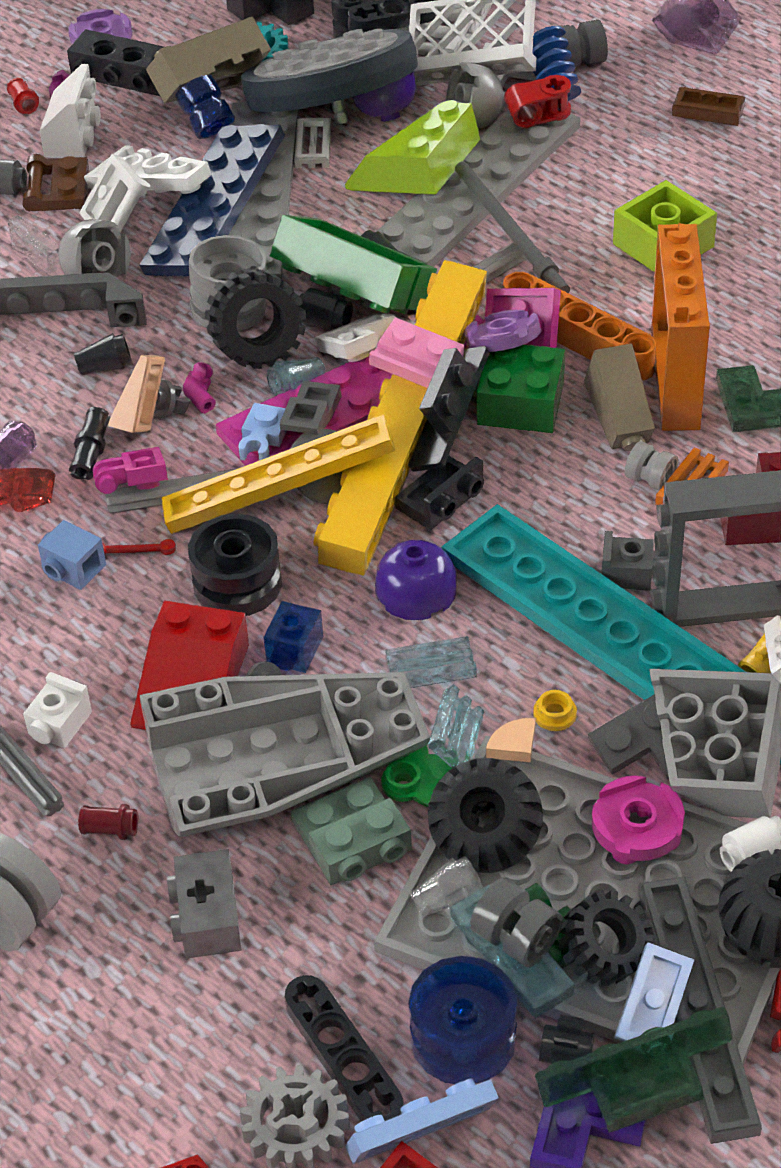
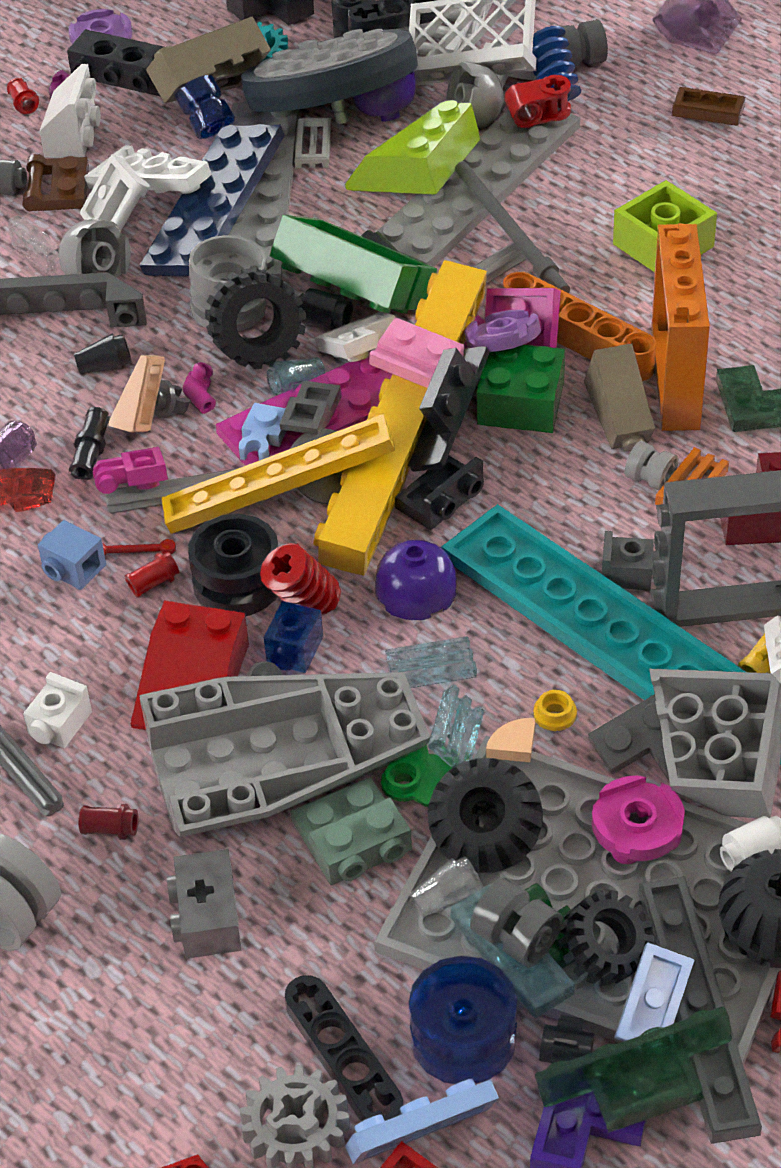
none -> red pin [124,552,180,598]
none -> red piece [260,543,341,617]

